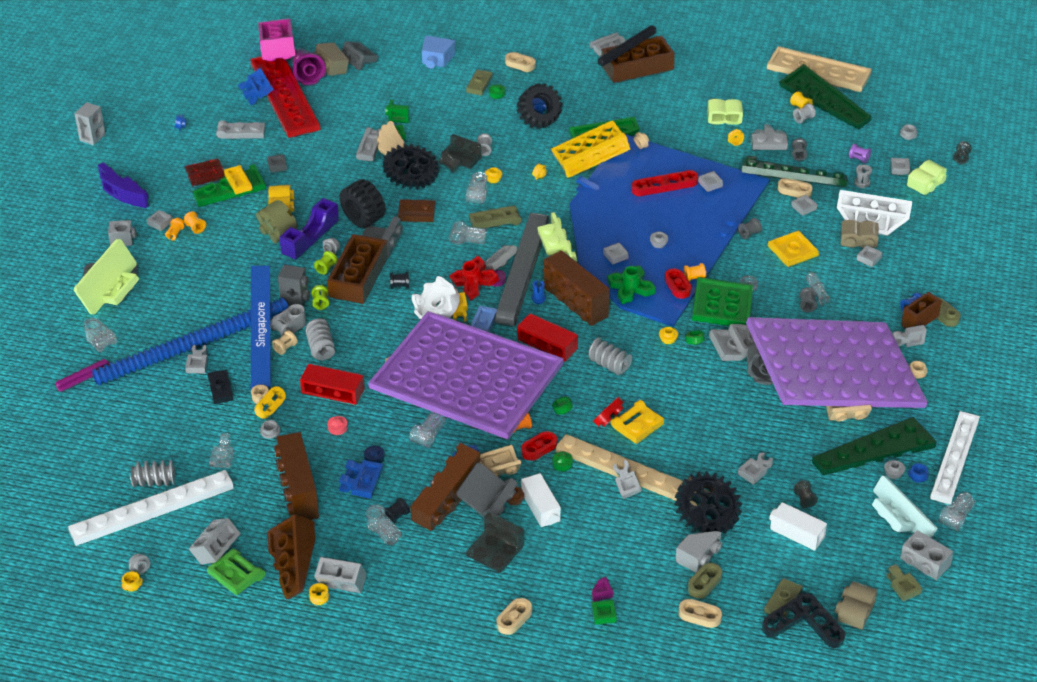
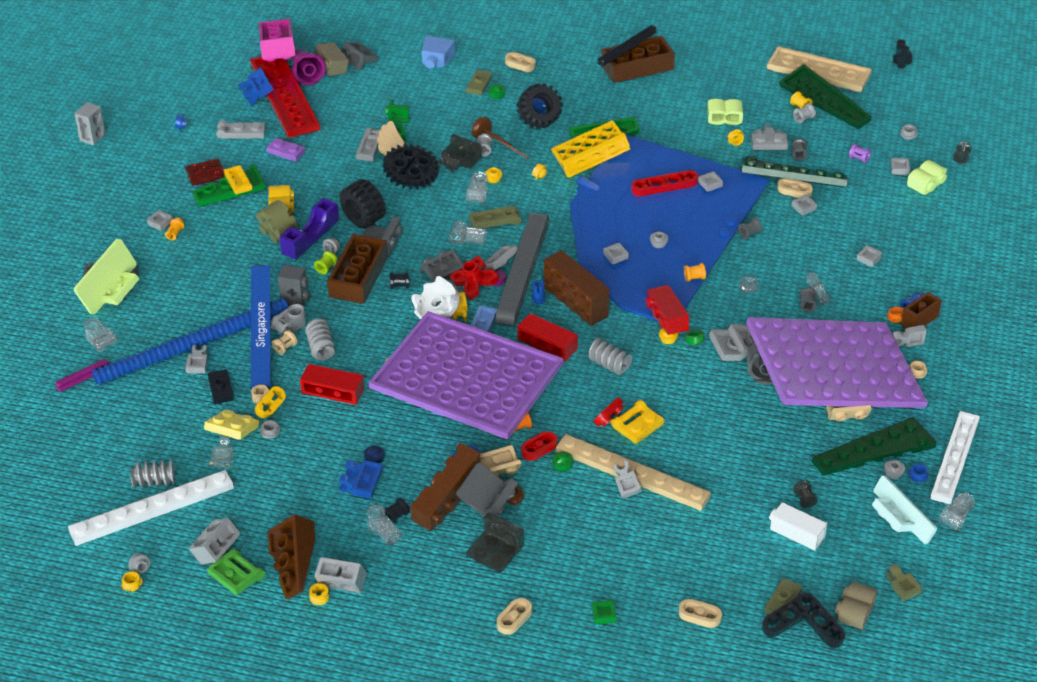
dark purple slope [98,162,149,208] -> none
light grey brick [108,220,136,246] -> none
light orange bush [183,211,206,234] -> none
dark grey plate [267,154,287,173] -> none
reddish brown brick [274,432,319,520] -> none
lime bush [311,285,329,310] -> none
coral tile [327,416,348,435] -> none
reddish brown plate [398,199,436,222] -> none
clear piece [409,412,446,448] -> none
white brick [521,473,560,527] -> none
yellowish green bracket [538,212,577,262] -> none
green tile [552,397,573,415] -> none
light grey plate [590,32,626,57] -> none
magenta tile [592,577,614,602] -> none
green plant [607,266,656,304] -> none
tan plate [633,132,649,149] -> none
red plate [665,269,691,299] -> none
black gear [674,471,742,534] -> none
light grey slope [676,531,722,573] -> none
olive plate [688,563,722,598] -> none
green plate [692,277,753,326] -> none
light grey plate [738,452,773,484] -> none
yellow tile [768,230,819,267] -> none
white wedge [837,190,912,236] -> none
dark tan brick [841,220,879,248] -> none
light grey bush [854,165,872,188] -> none
light grey brick [900,530,954,580] -> none
olive plate [937,298,961,327] -> none
none -> light yellow plate [204,410,259,439]
none -> medium lavender plate [267,138,306,162]
none -> dark grey bracket [419,249,463,283]
none -> reddish brown piece [471,116,529,159]
none -> red brick [645,285,689,335]
none -> orange plate [887,307,904,323]
none -> black plate [893,39,912,69]

